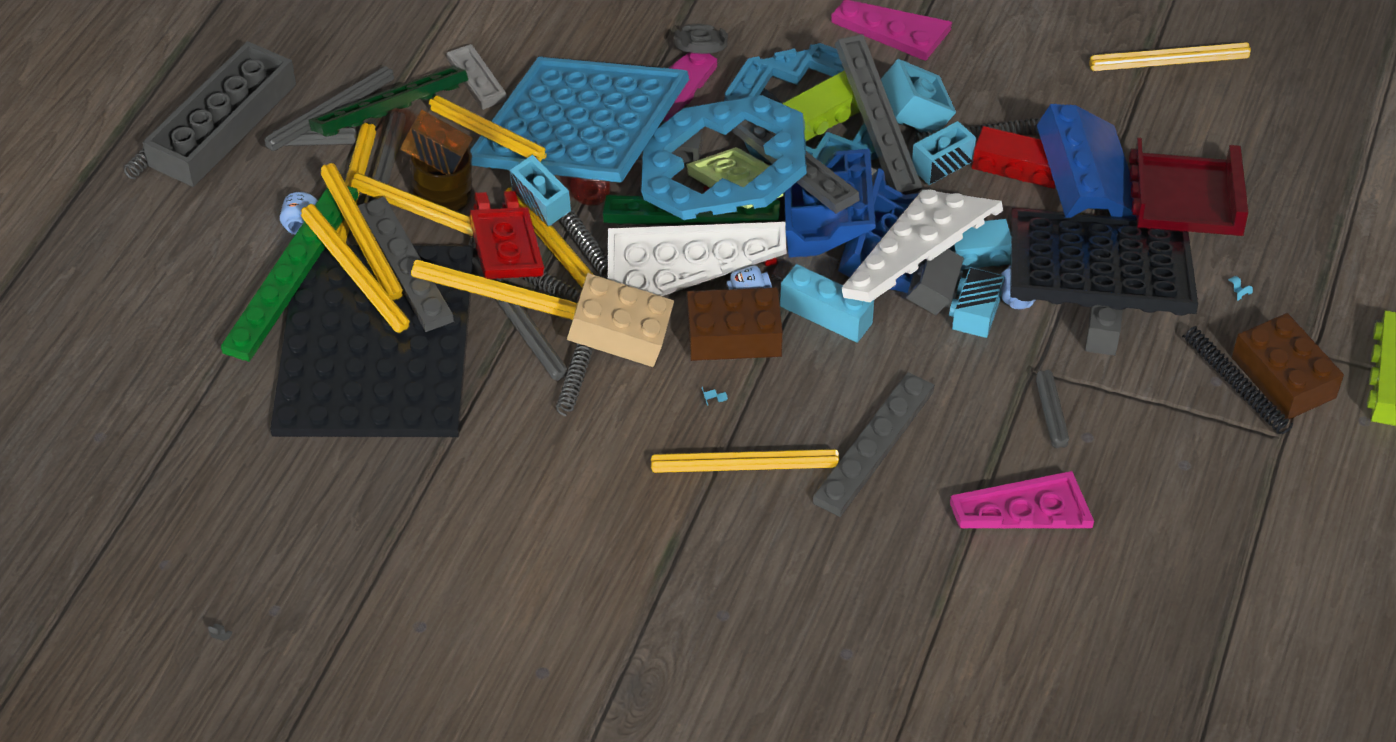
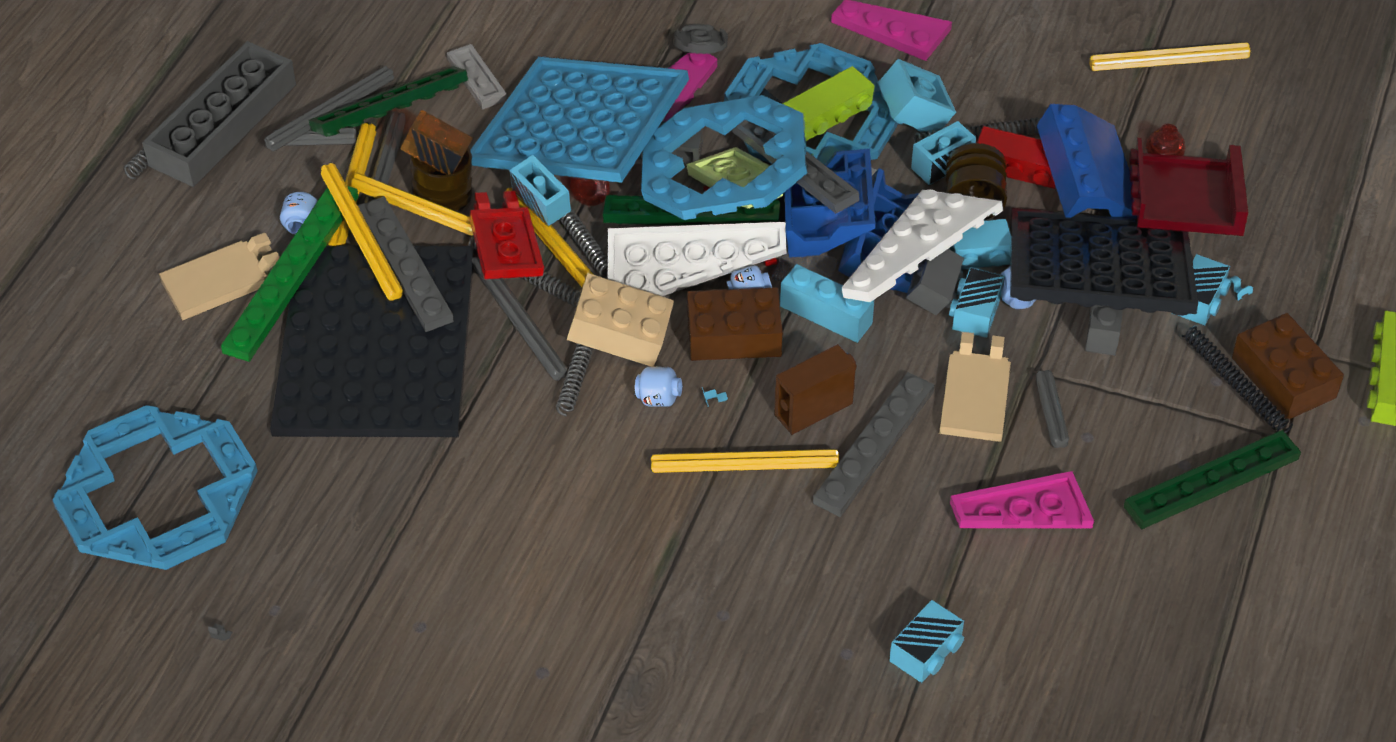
yellow axle [301,204,410,333] -> none
yellow axle [411,260,577,320] -> none
yellow axle [429,95,547,162] -> none
dark grey plate [835,34,922,195] -> none
none -> dark azure plate [53,405,258,570]
none -> tan tile [159,233,280,321]
none -> light blue head [635,367,683,407]
none -> reddish brown brick [774,344,857,435]
none -> medium azure brick [889,600,964,683]
none -> tan tile [939,332,1011,442]
none -> dark brown wheel [946,143,1007,220]
none -> dark green plate [1124,430,1301,530]
none -> clear red brick [1146,124,1186,156]
none -> medium azure brick [1172,254,1232,326]

